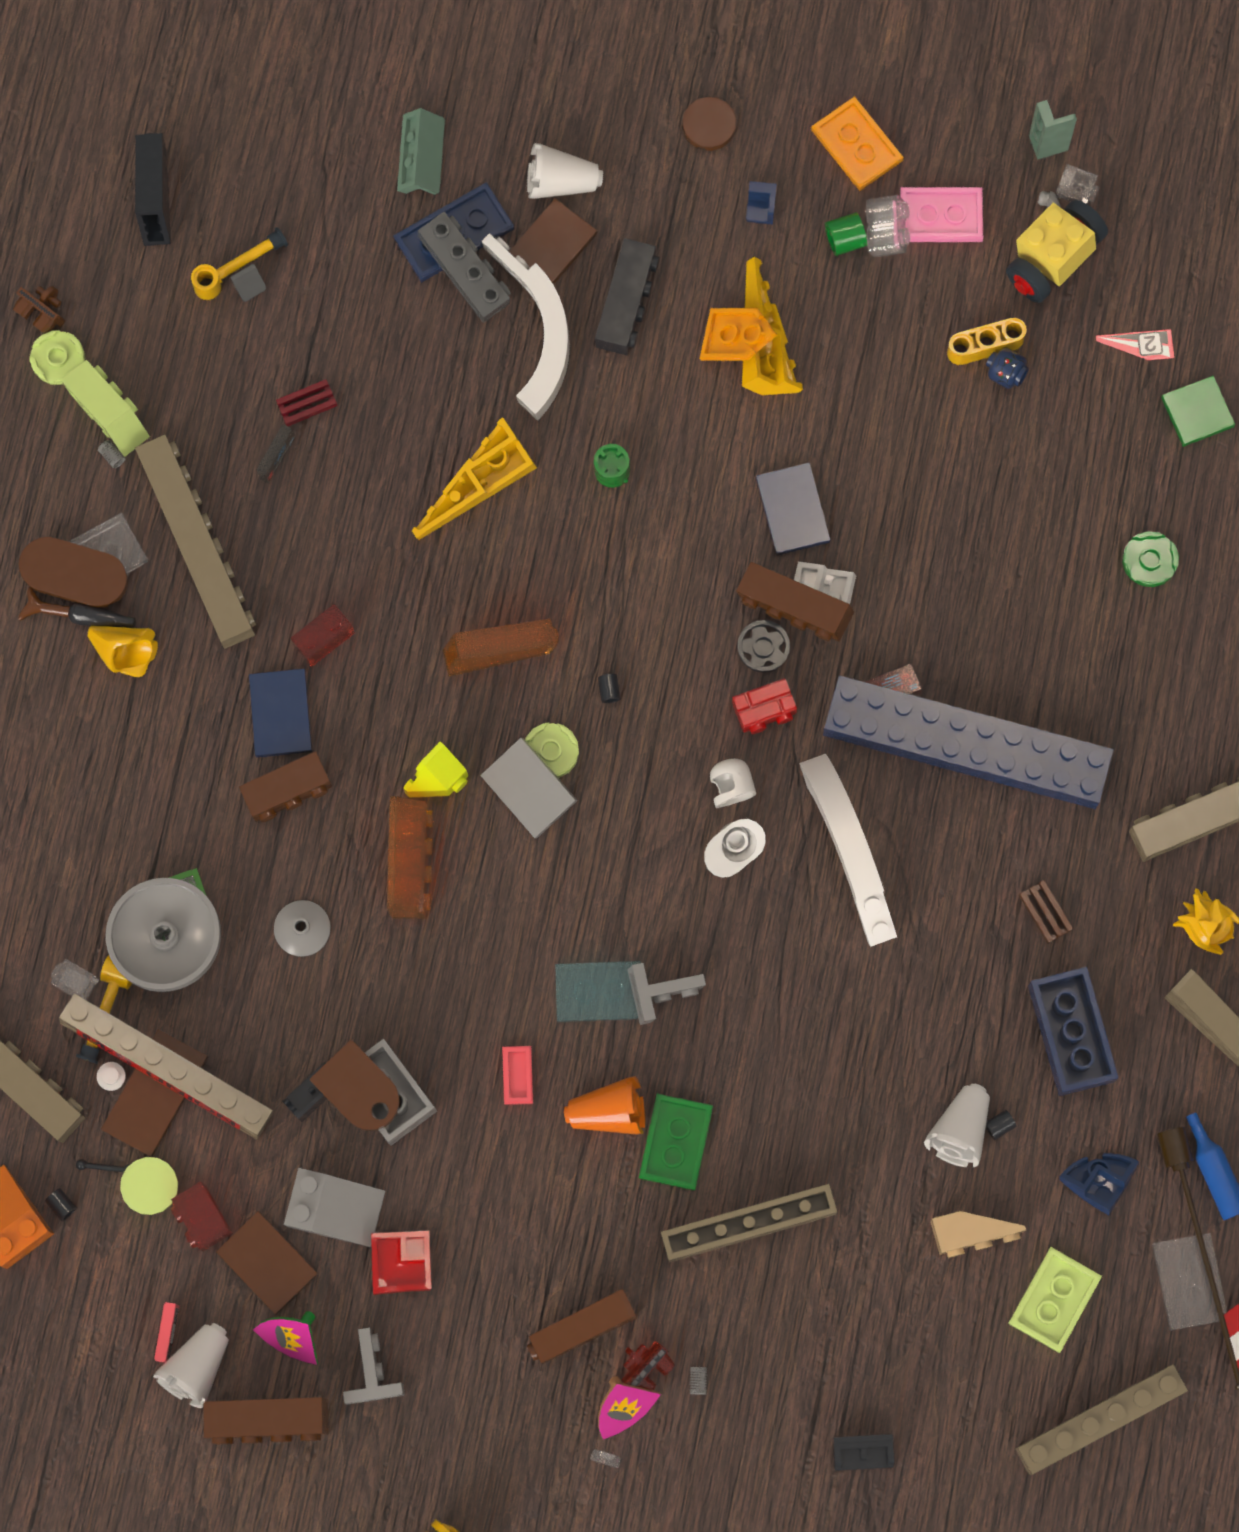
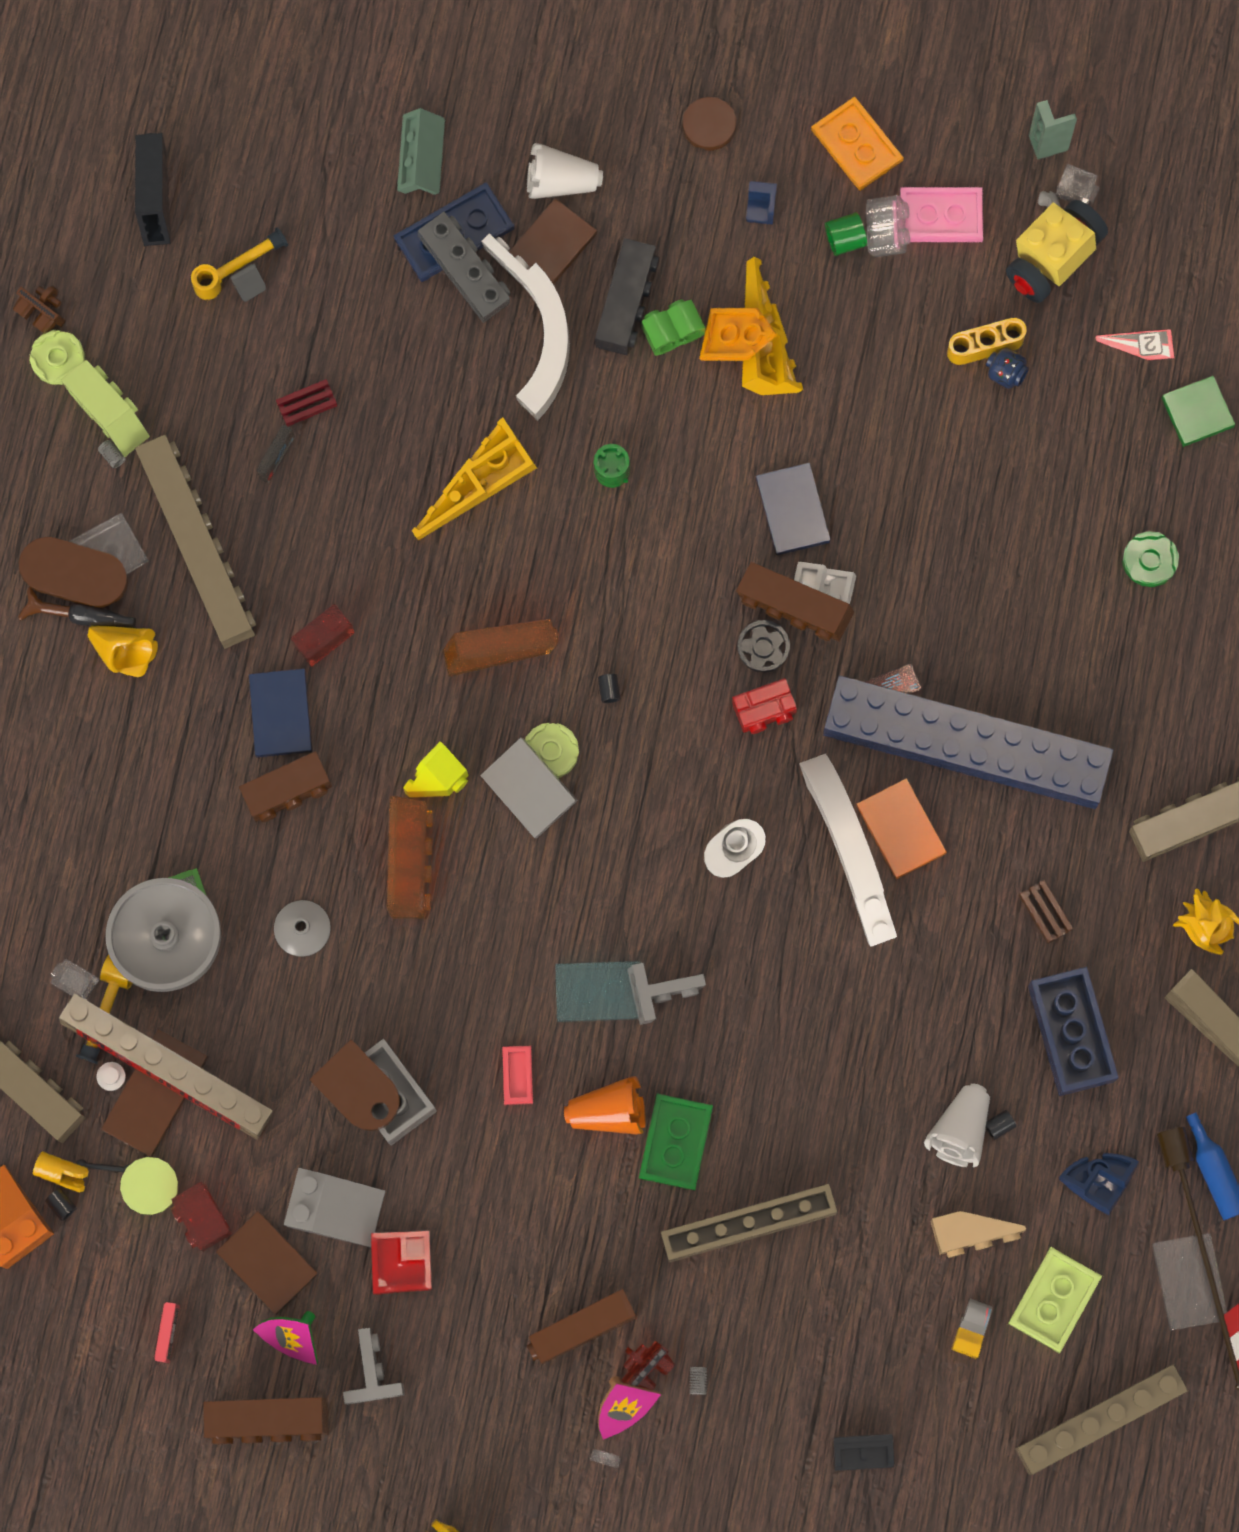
white cone [153,1323,229,1408] -> none
black hinge [282,1062,327,1122] -> none
white helmet [710,758,756,808] -> none
none -> yellow hinge [33,1151,89,1193]
none -> bright green brick [641,299,705,356]
none -> orange tile [856,778,947,879]
none -> leg [951,1299,992,1359]

